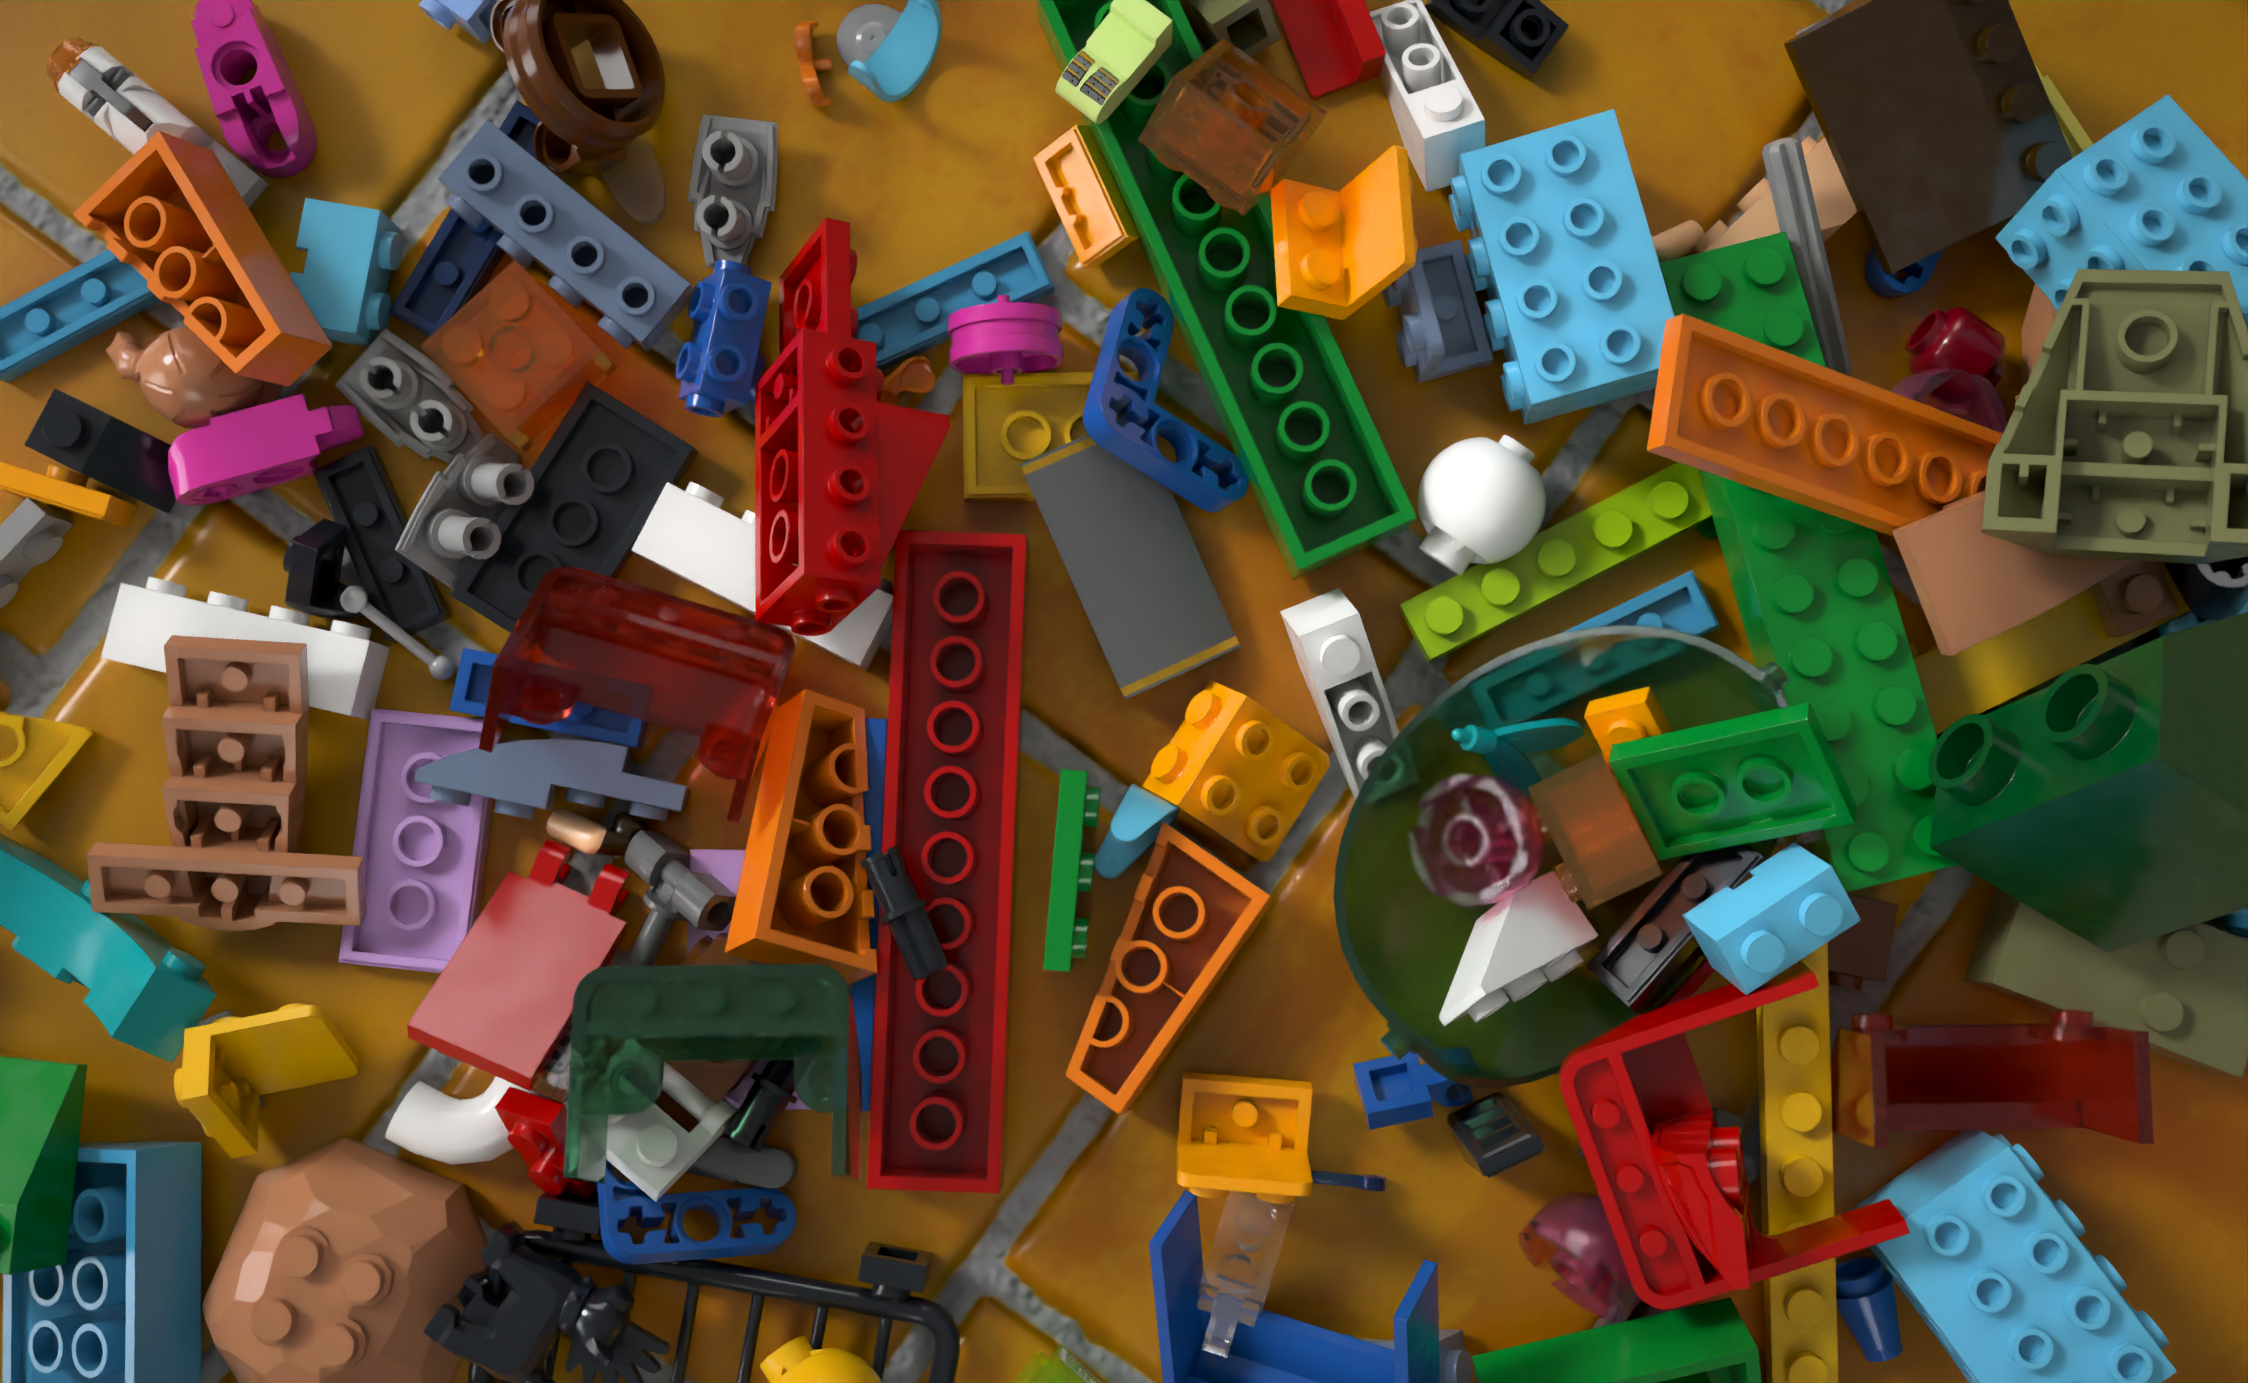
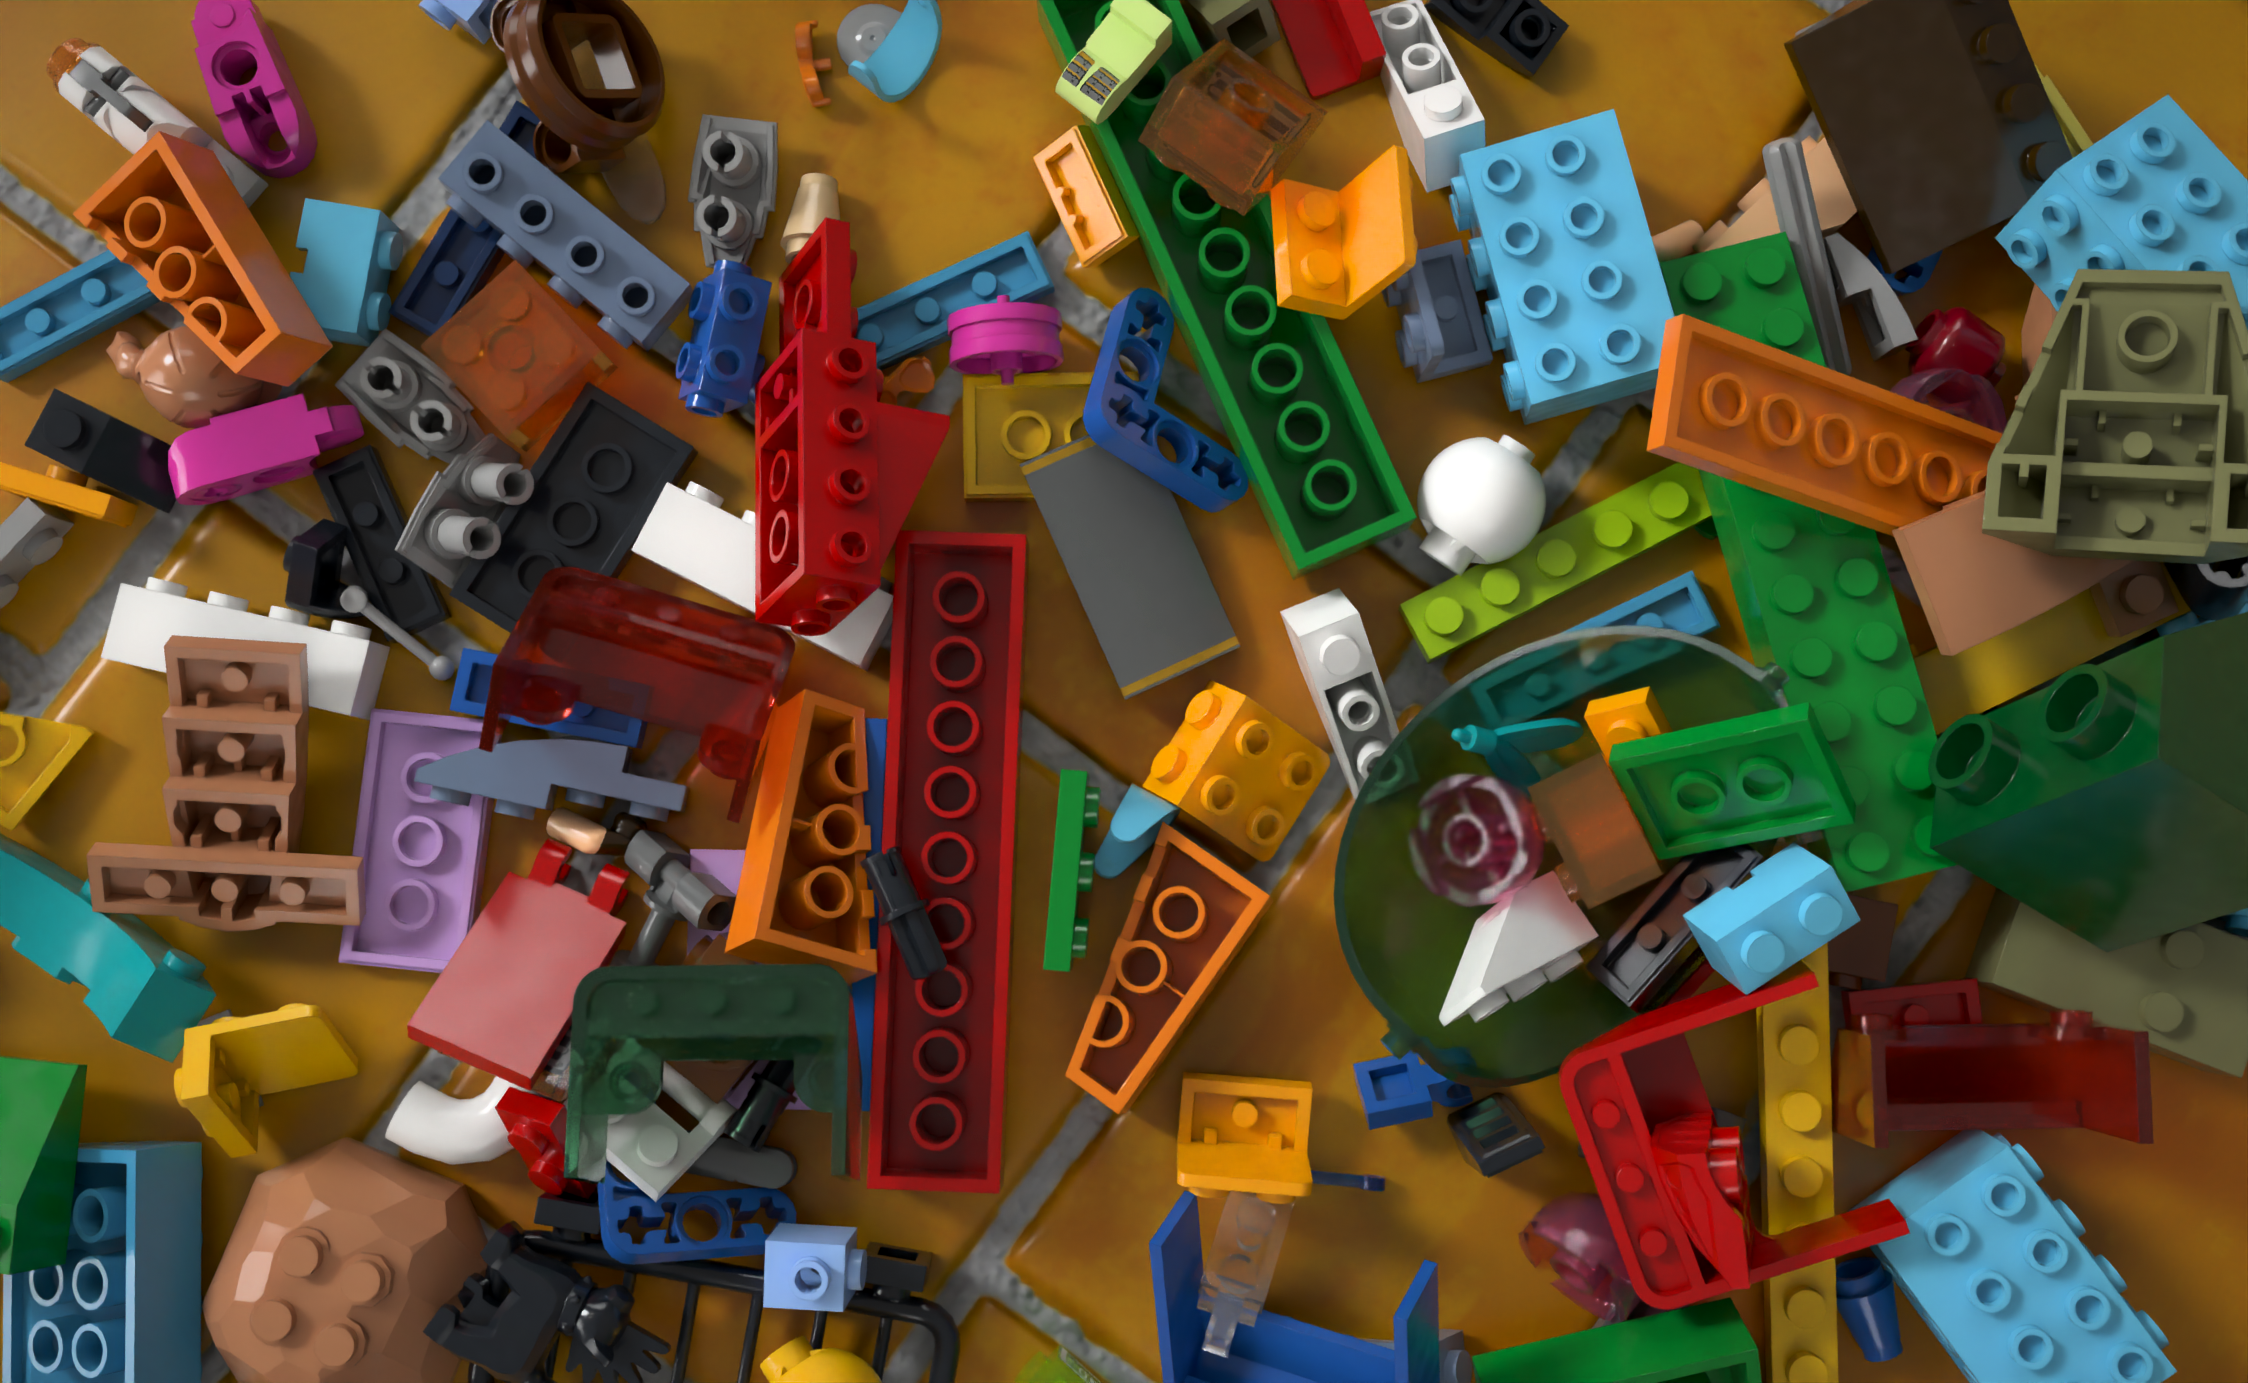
none -> light blue brick [763,1223,867,1312]
none -> tan cone [780,173,840,264]
none -> light grey slope [1823,233,1918,361]
none -> red plate [1841,977,1986,1057]

